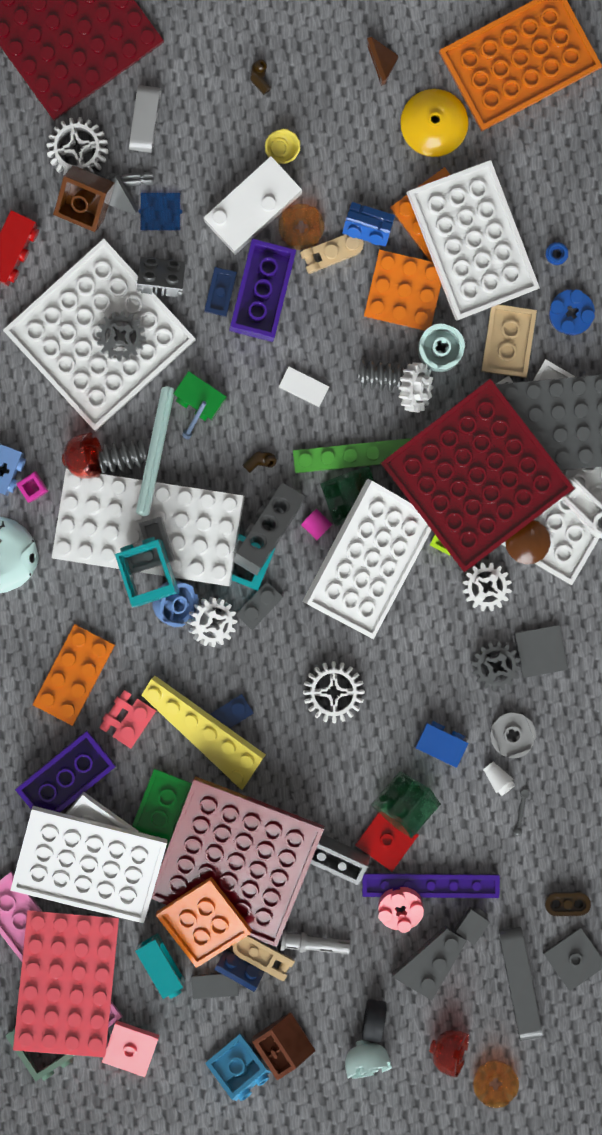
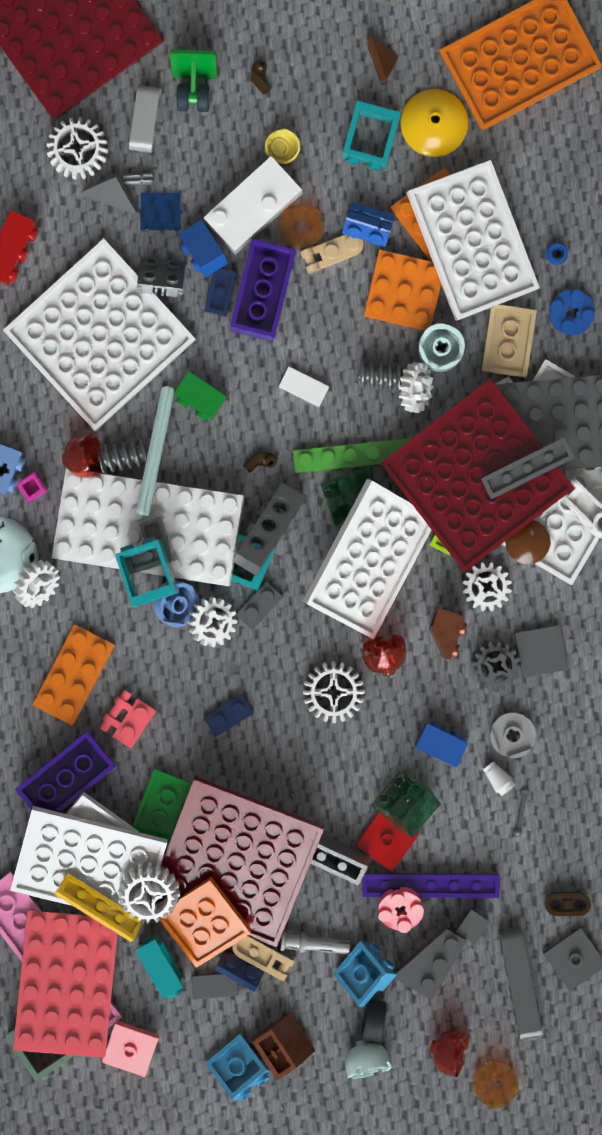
reddish brown brick [53,165,115,232] -> none
dark grey gear [96,311,146,362] -> none
light yellow wing [142,676,266,790] -> none
sand blue piece [182,401,207,439] -> none
dark pink brick [301,508,333,540] -> none
none -> white gear [13,560,60,608]
none -> yellow plate [54,873,144,942]
none -> white gear [117,862,180,924]
none -> green plate [170,48,217,112]
none -> blue brick [178,220,228,278]
none -> dark azure plate [333,941,397,1007]
none -> teal window [342,101,401,171]
none -> clear red cylinder [360,635,407,676]
none -> copper slope [429,608,467,660]
none -> dark grey plate [481,437,575,499]

